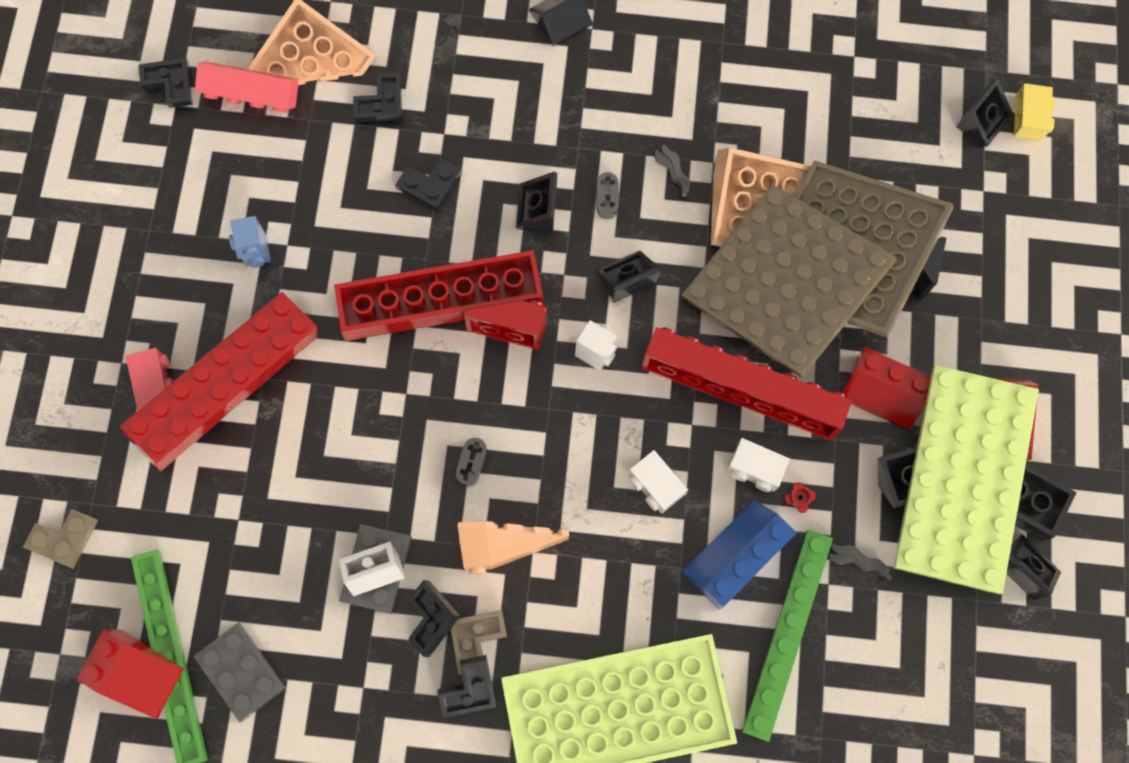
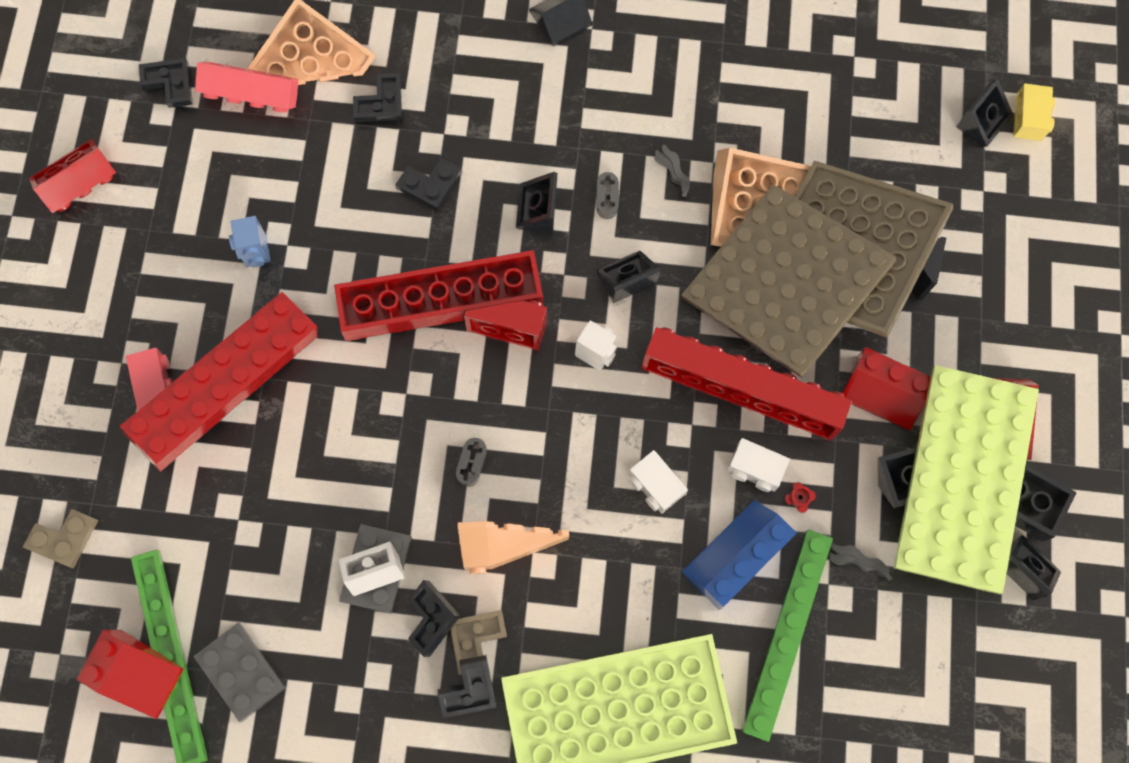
none -> slope [29,139,116,213]

